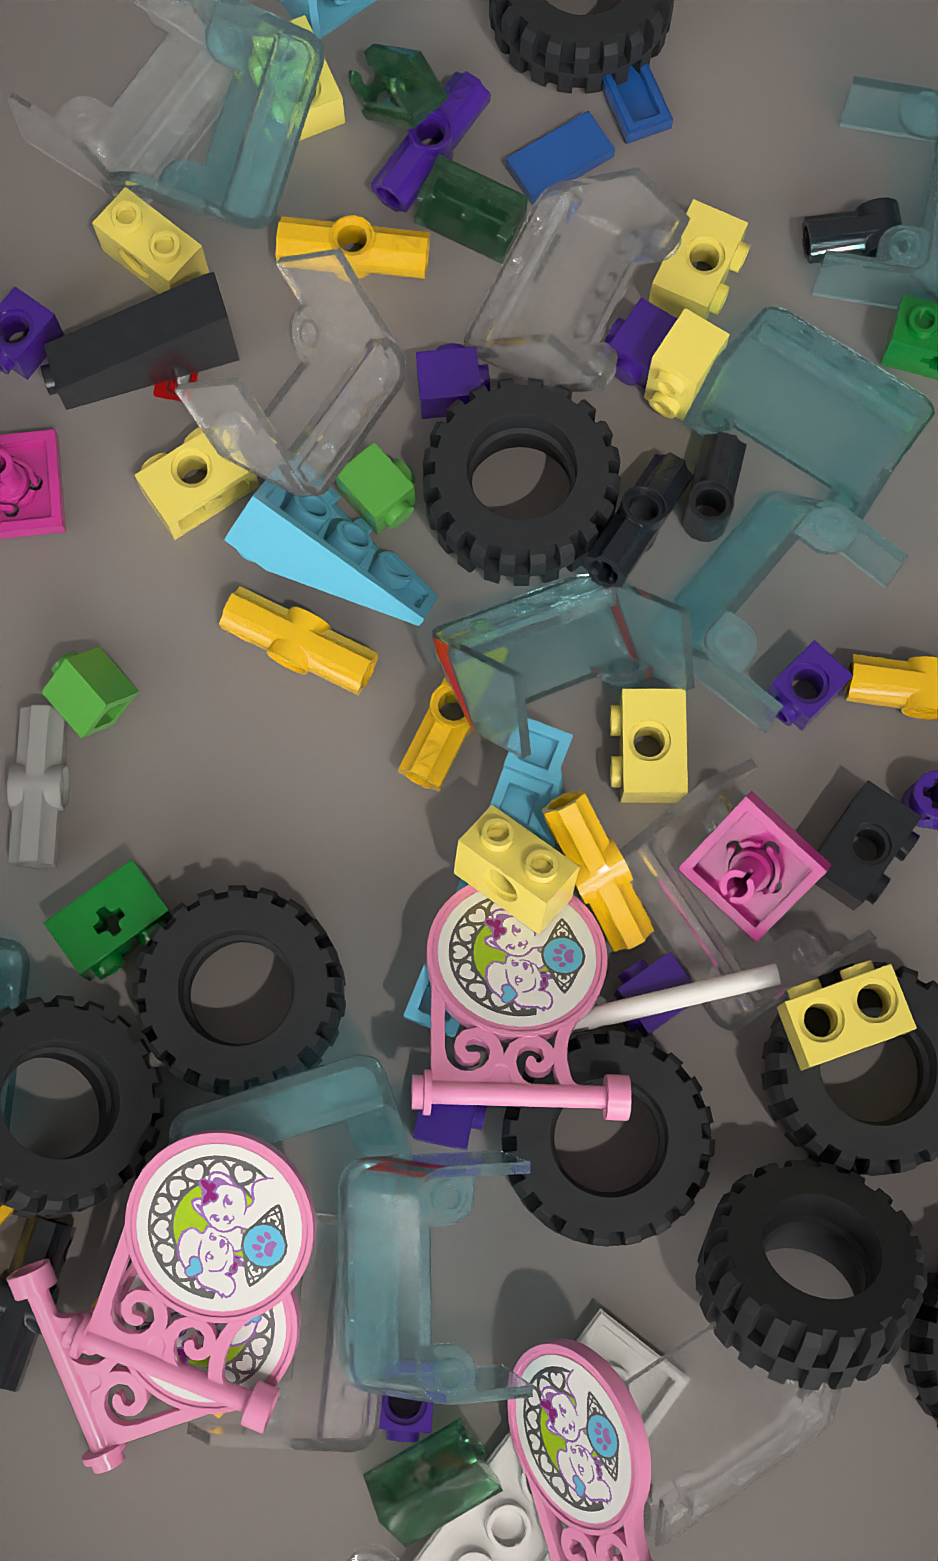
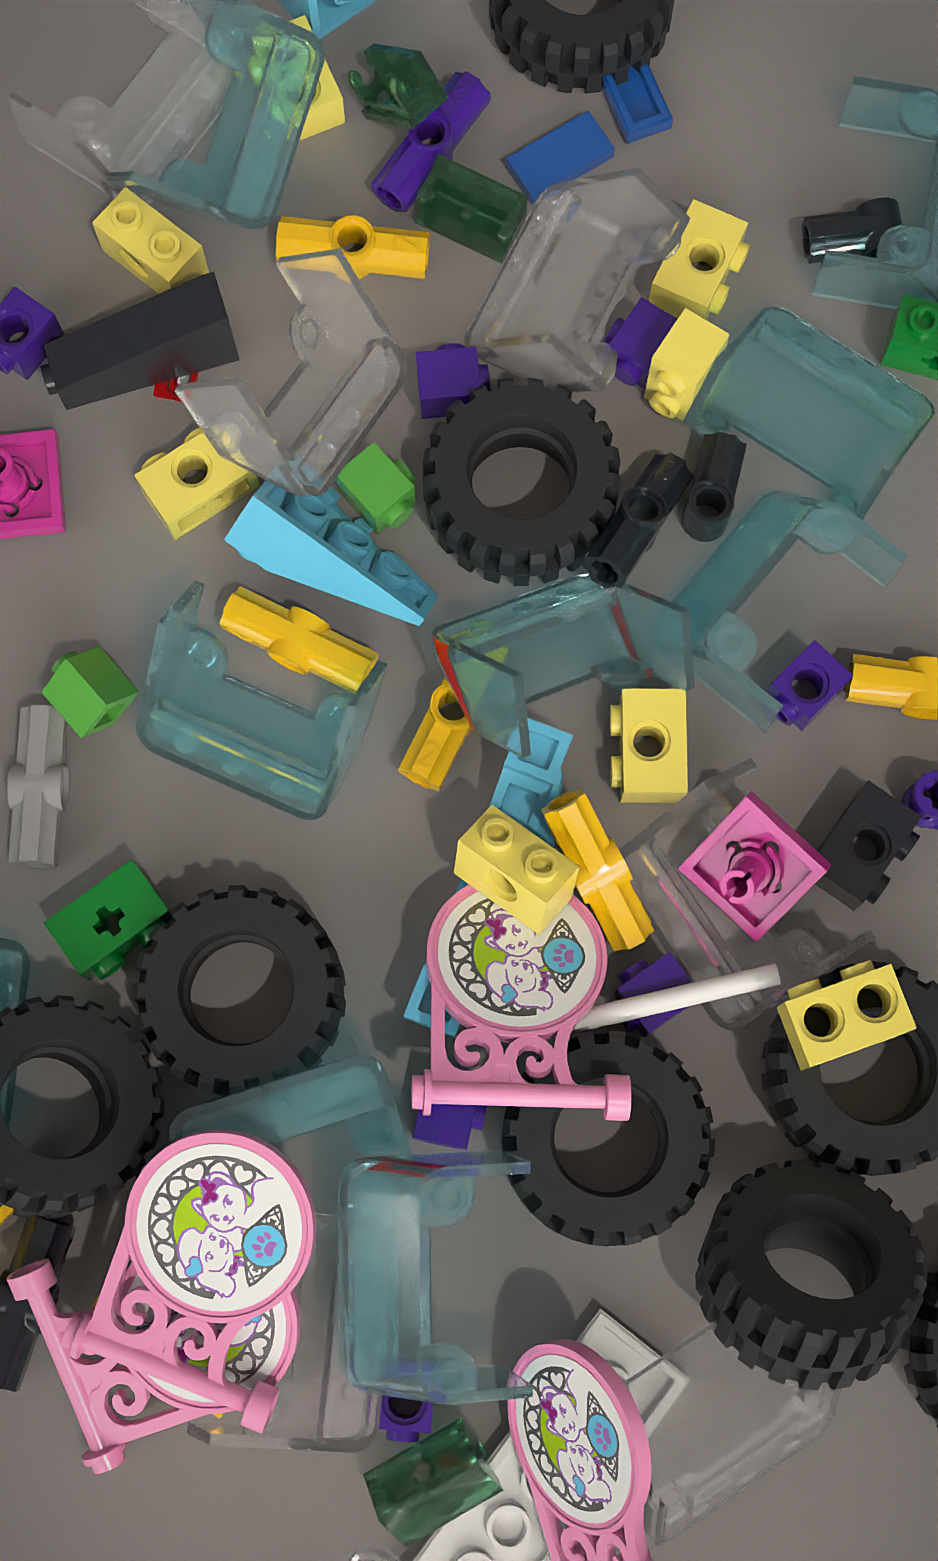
none -> clear light blue windscreen [136,580,388,820]

